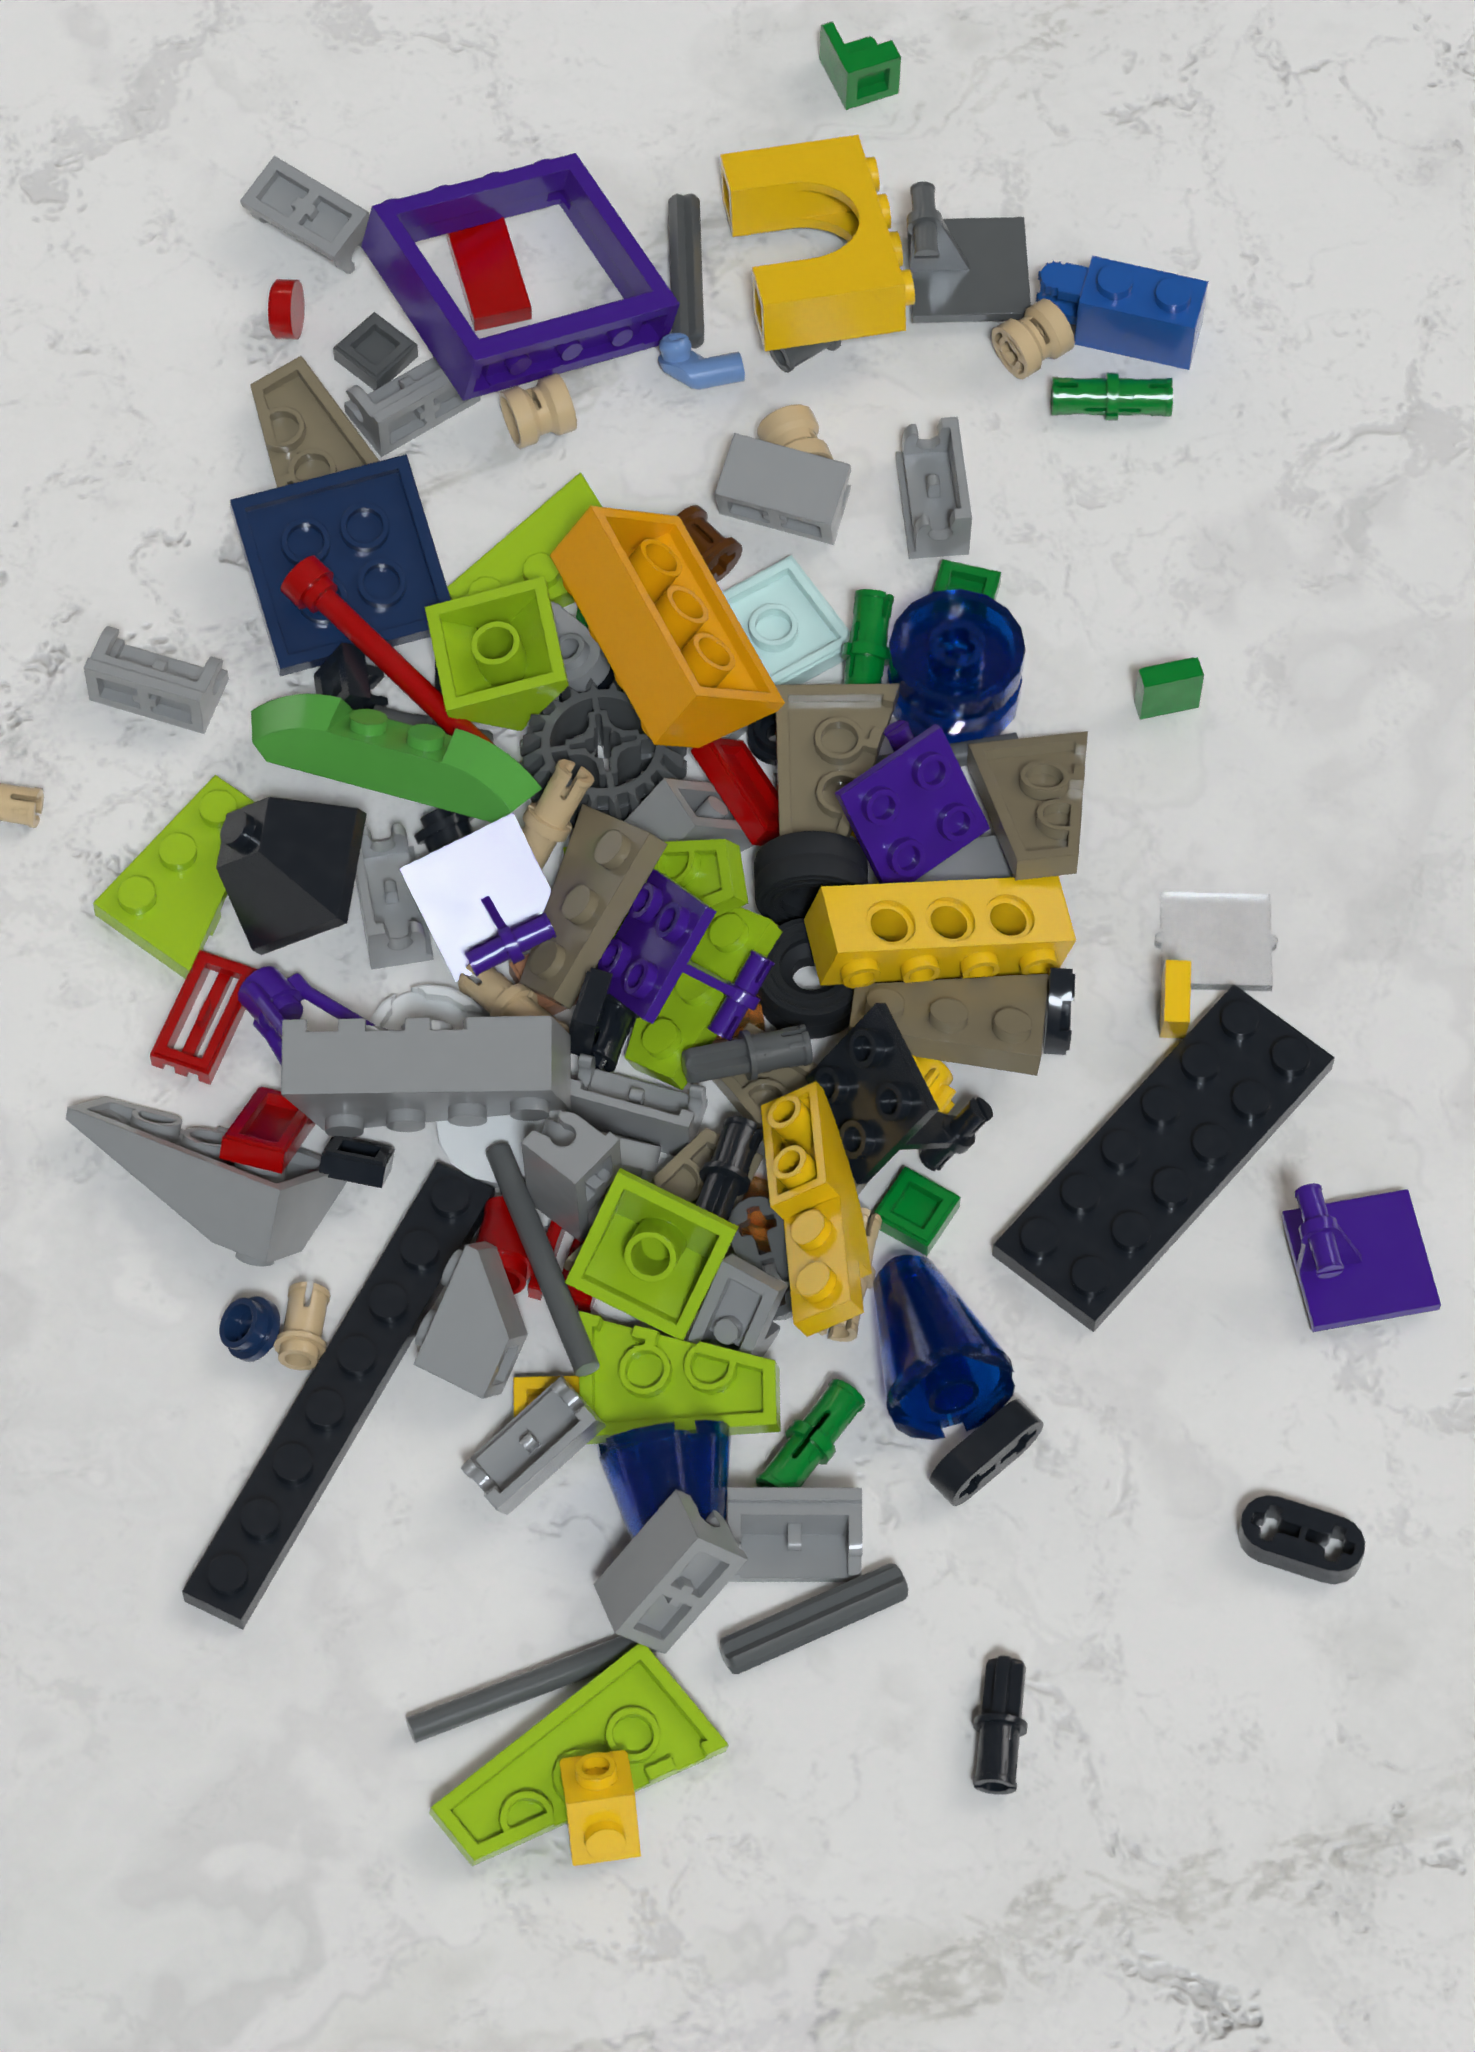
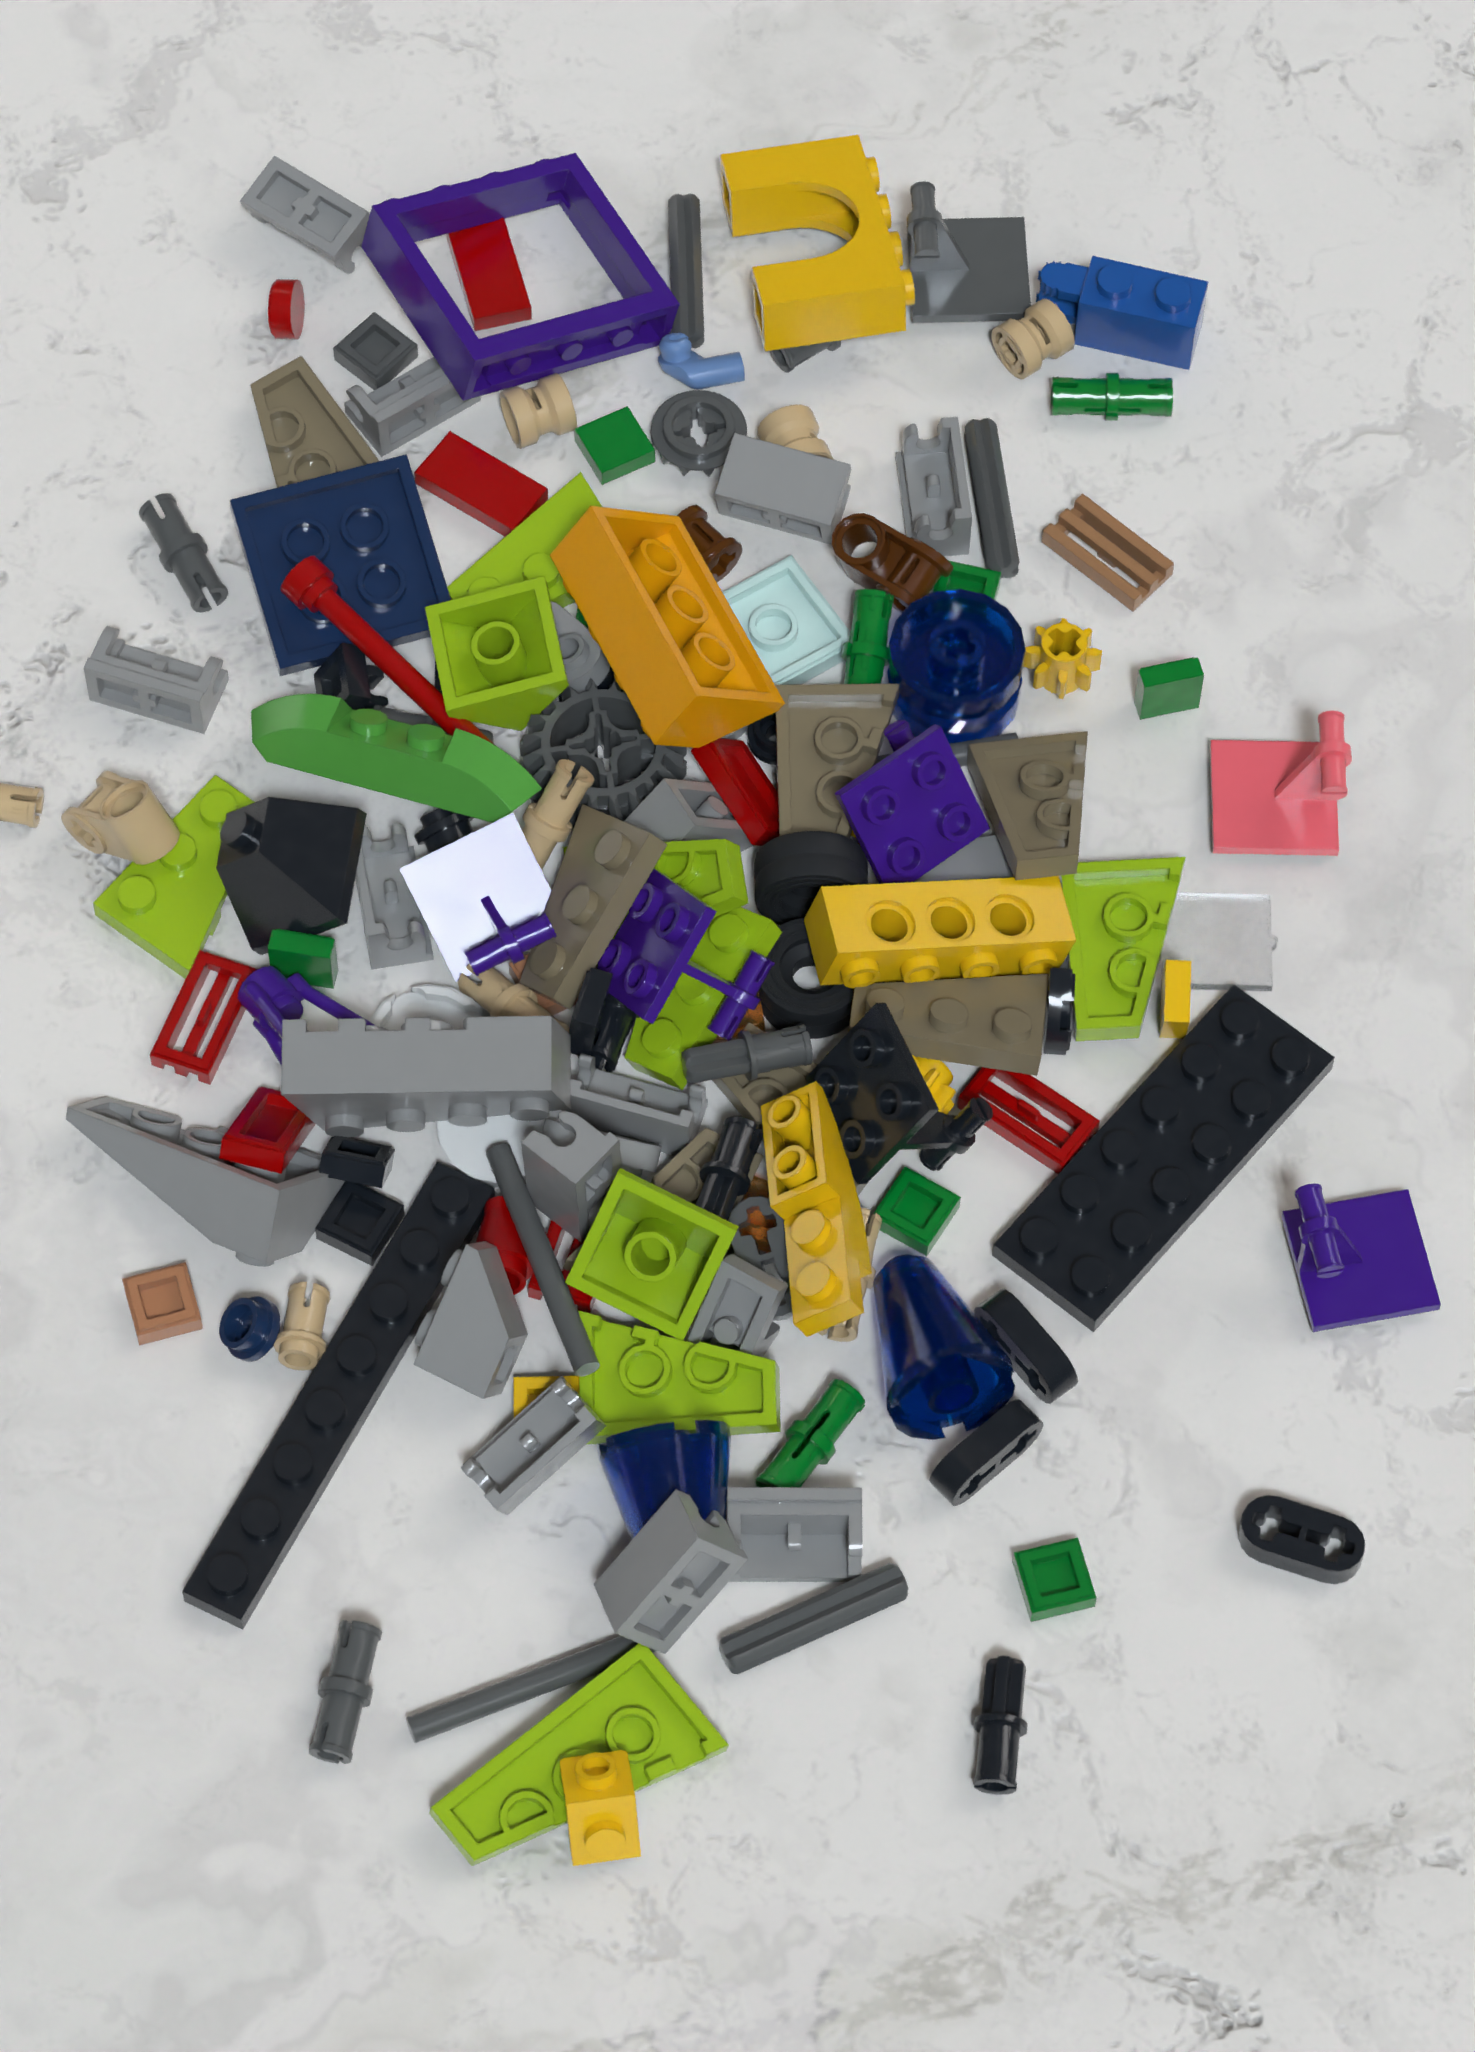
green panel [819,21,901,110] -> none
none -> tan piece [61,771,180,865]
none -> nougat tile [122,1262,203,1346]
none -> dark grey pin [139,493,228,613]
none -> green tile [268,929,338,989]
none -> dark grey pin [309,1620,382,1764]
none -> black tile [315,1181,405,1266]
none -> red tile [414,431,548,537]
none -> green tile [574,406,655,485]
none -> dark grey gear [651,390,747,477]
none -> reddish brown piece [832,513,953,619]
none -> red tile [957,1067,1100,1174]
none -> dark grey axle [964,418,1020,578]
none -> black beam [974,1289,1078,1404]
none -> green tile [1012,1538,1097,1622]
none -> yellow gear [1024,618,1102,699]
none -> medium nougat tile [1042,493,1174,612]
none -> lime wing [1059,857,1185,1042]
none -> coral plate [1210,710,1352,856]

